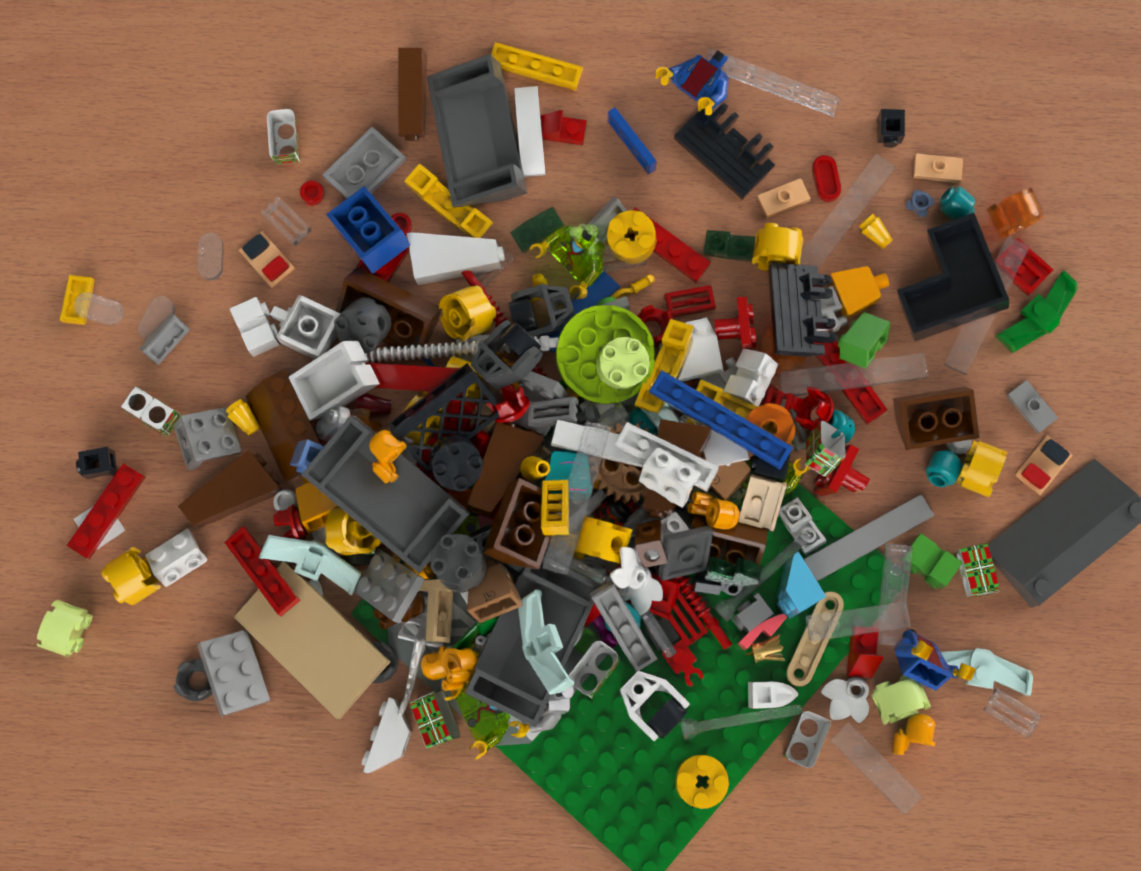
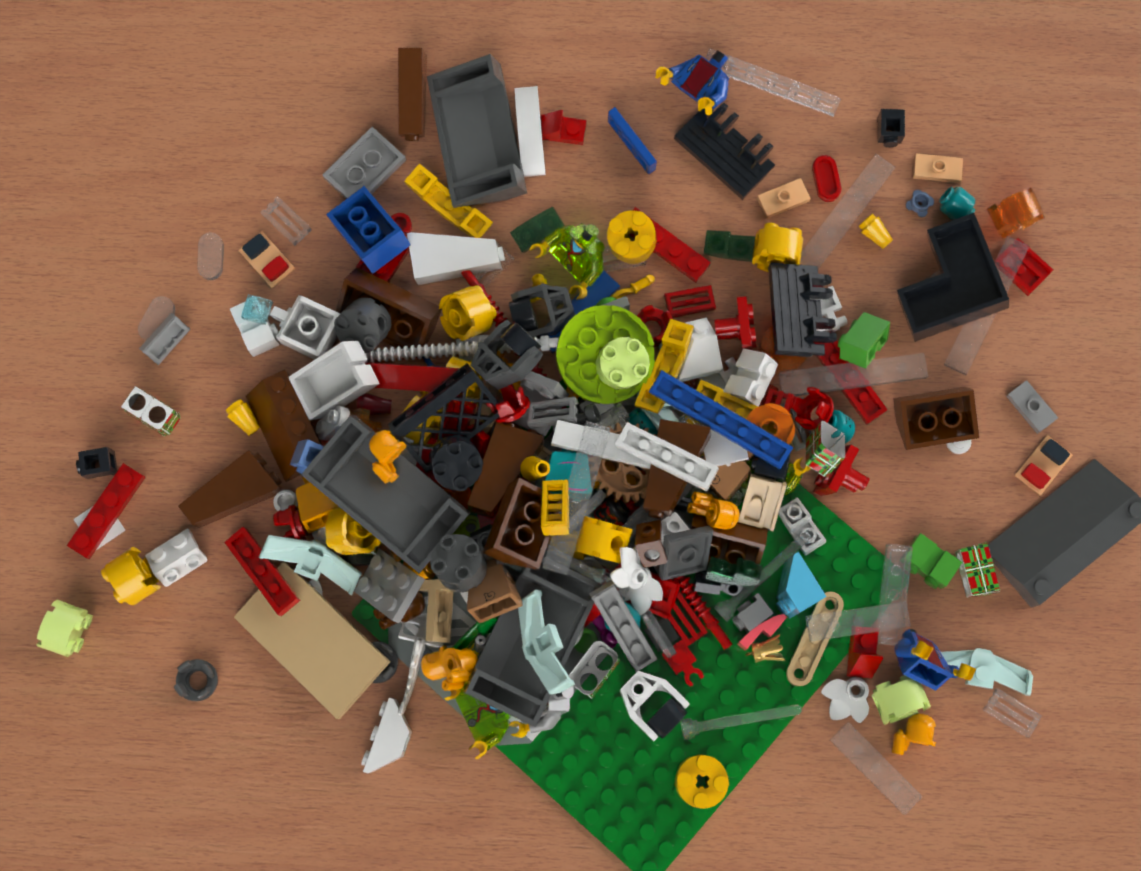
yellow plate [60,275,95,326] -> none
clear tile [74,293,124,326] -> none
light grey bracket [173,407,241,471] -> none
light grey plate [197,630,270,717] -> none
white piece [267,109,300,164] -> none
red tile [300,180,325,206] -> none
piece [409,688,460,749] -> none
yellow tile [491,42,583,91] -> none
light grey plate [582,197,627,248] -> none
white bracket [639,448,701,508] -> none
white plate [748,681,798,709] -> none
white piece [783,711,831,768] -> none
light grey tile [804,495,934,581] -> none
light orange torso [828,266,890,320] -> none
teal head [925,450,962,488] -> none
yellow brick [956,441,1008,498] -> none
green plate [995,270,1078,353] -> none
none -> clear light blue tile [241,294,273,325]

